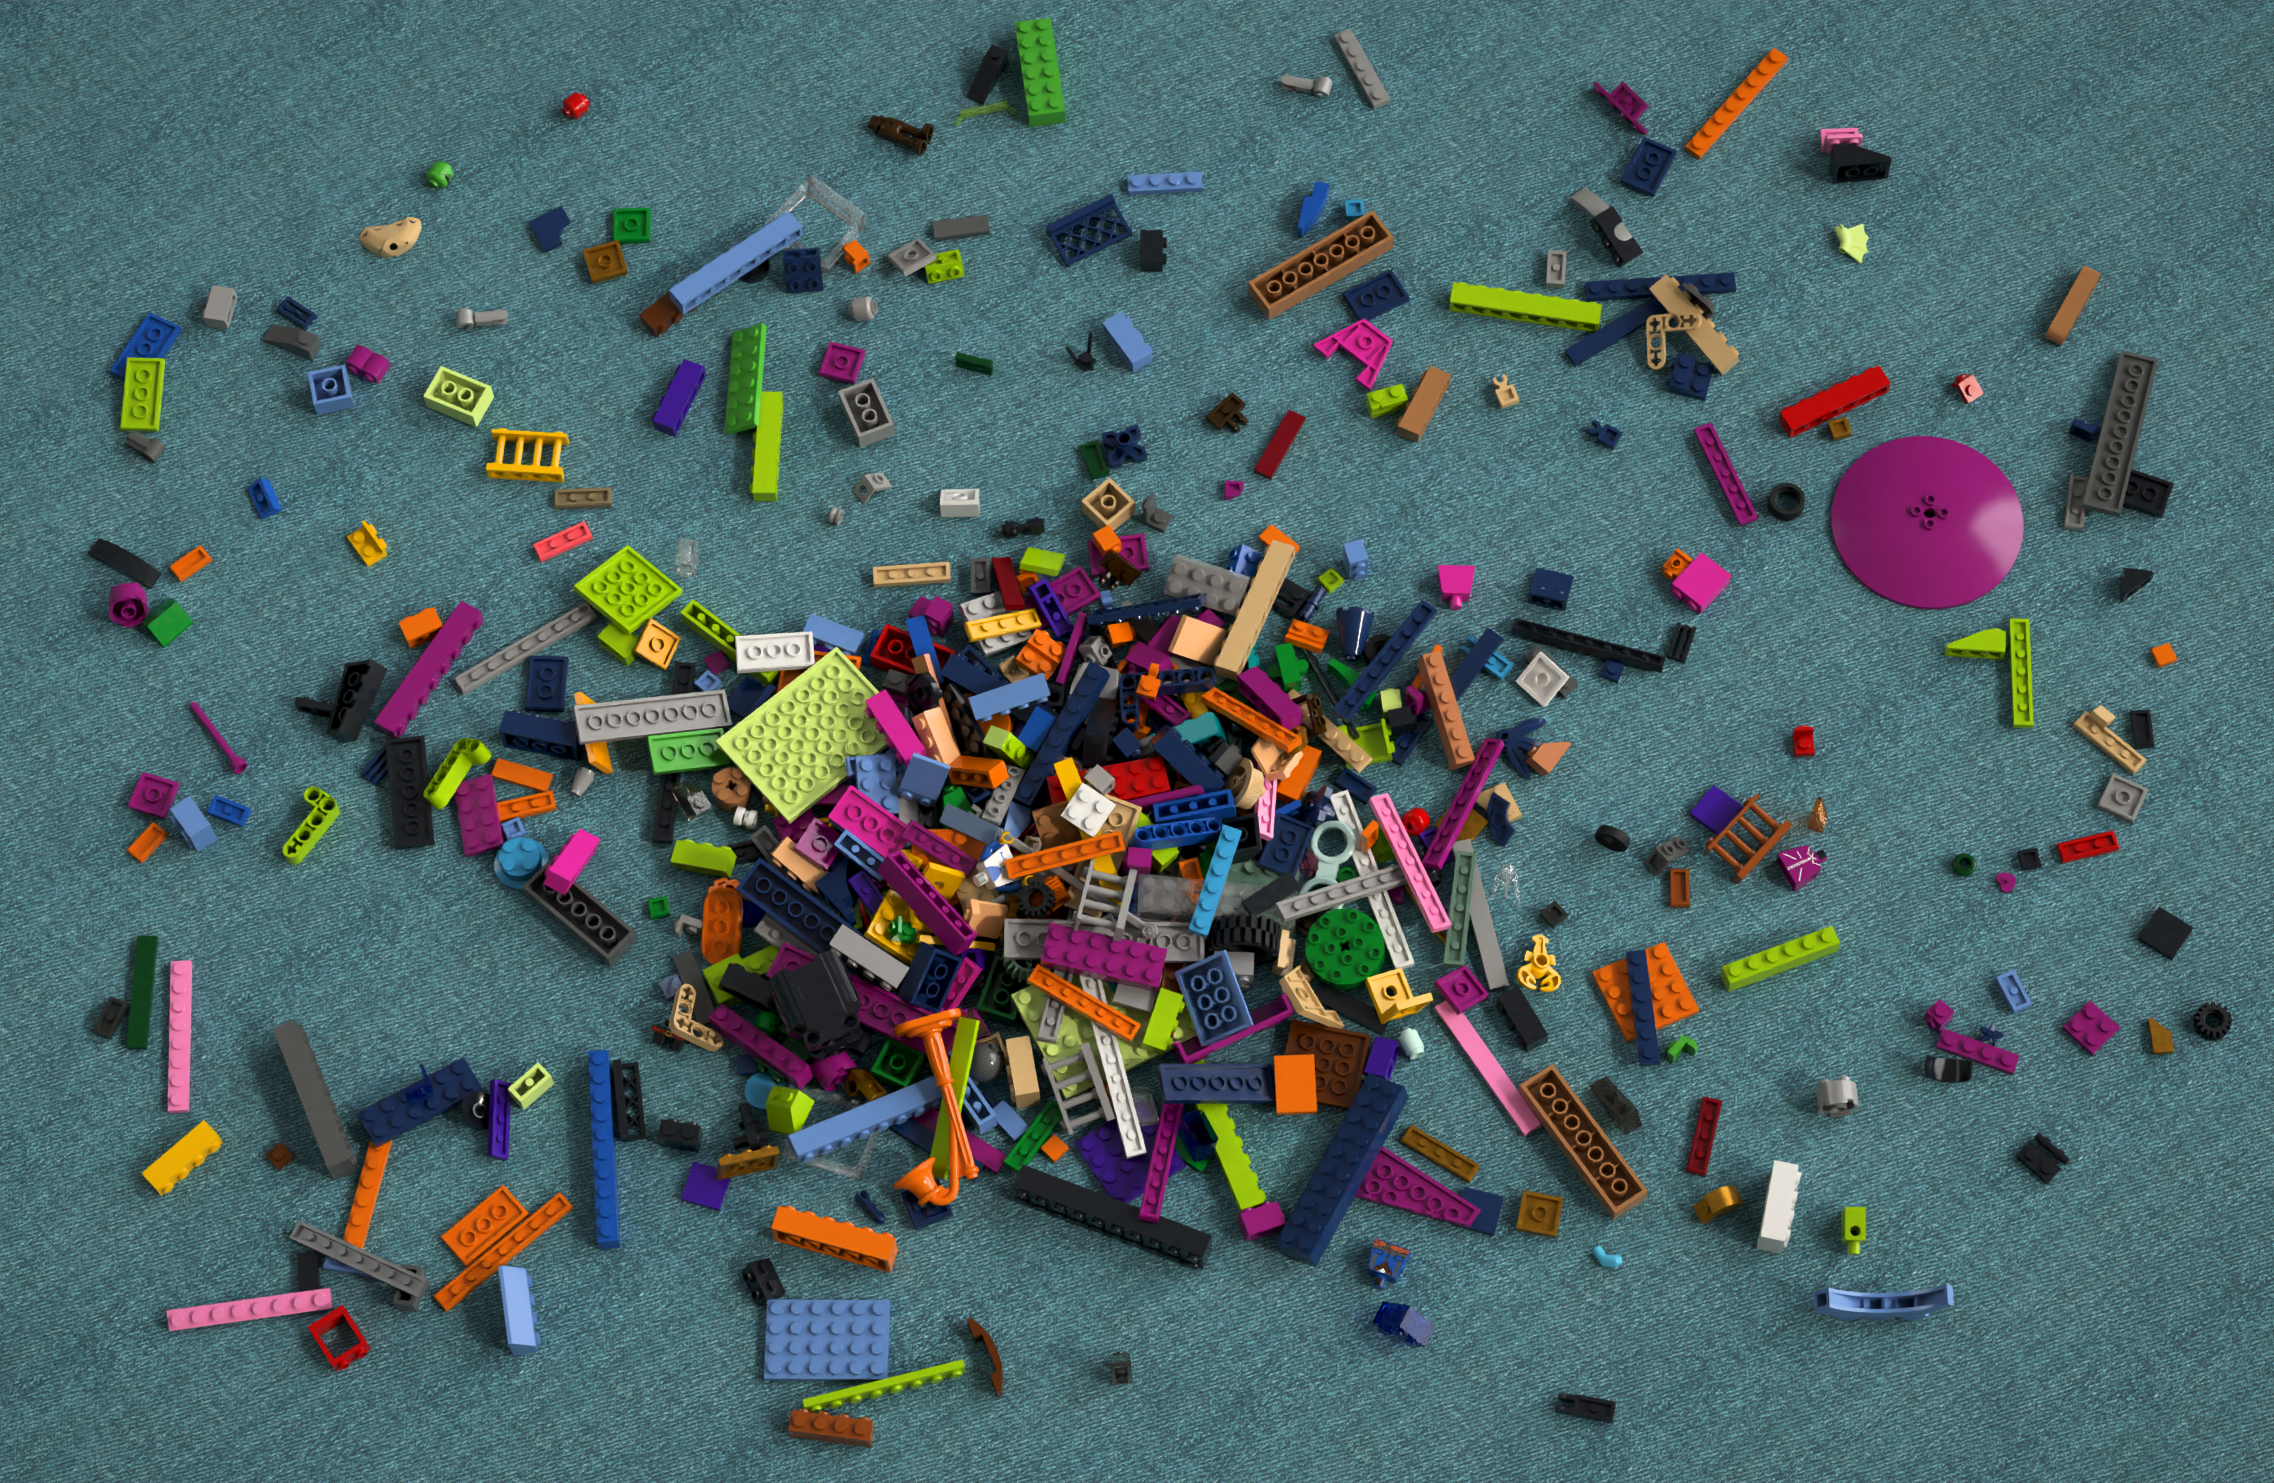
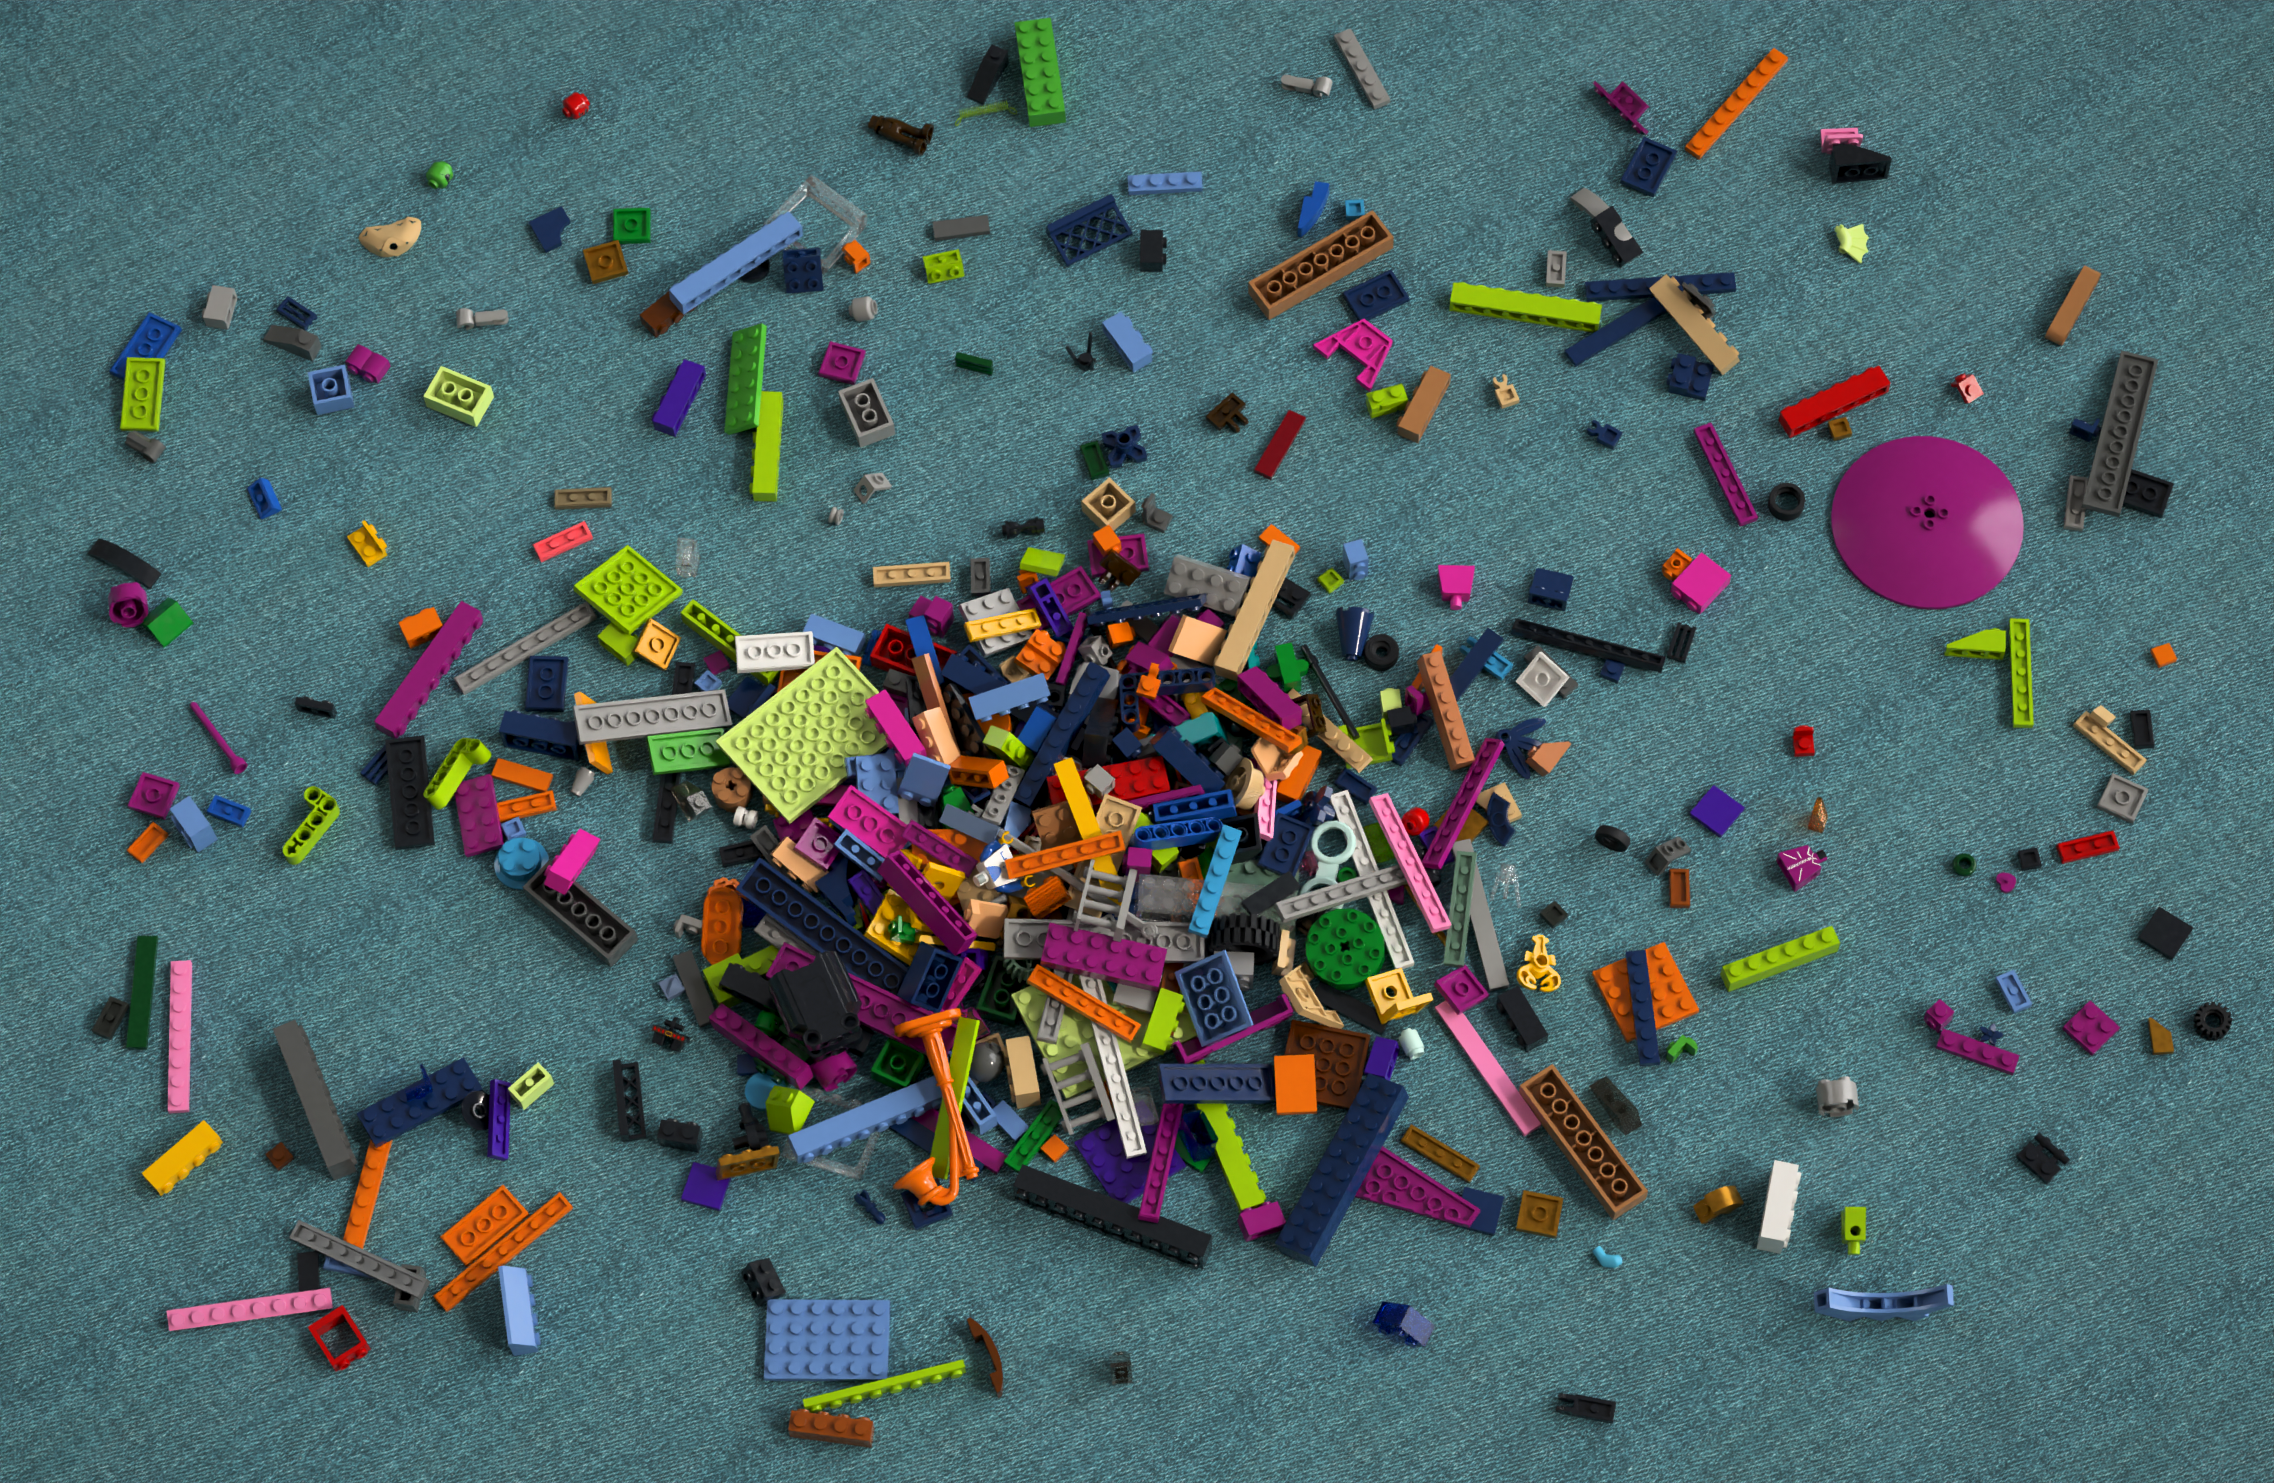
orange tile [169,545,212,582] -> none
black wedge [326,659,388,743] -> none
yellow fence [486,428,569,483] -> none
blue brick [588,1050,621,1250] -> none
green tile [647,896,671,920] -> none
tan beam [669,984,724,1052] -> none
lime brick [670,839,737,878] -> none
orange brick [771,1205,898,1273] -> none
light grey brick [827,924,910,992] -> none
pearl gold plate [845,1069,888,1102] -> none
light grey tile [887,238,937,277] -> none
black plate [906,672,943,711] -> none
white slope [940,489,979,517] -> none
dark red tile [991,557,1025,611] -> none
black tyre [1017,880,1056,919] -> none
white plate [1061,783,1116,837] -> none
magenta tile [1224,480,1244,500] -> none
orange plate [1284,619,1330,654] -> none
dark blue pin [1298,586,1326,623] -> none
green slope [1328,658,1377,713] -> none
dark blue plate [1332,600,1438,724] -> none
orange tile [1360,820,1379,853] -> none
torso [1368,1237,1411,1290] -> none
tan beam [1646,312,1702,370] -> none
dark red tile [1686,1096,1723,1177] -> none
dark orange fence [1703,793,1792,884] -> none
black piece [1925,1056,1974,1083] -> none
black slope [2120,568,2154,603] -> none

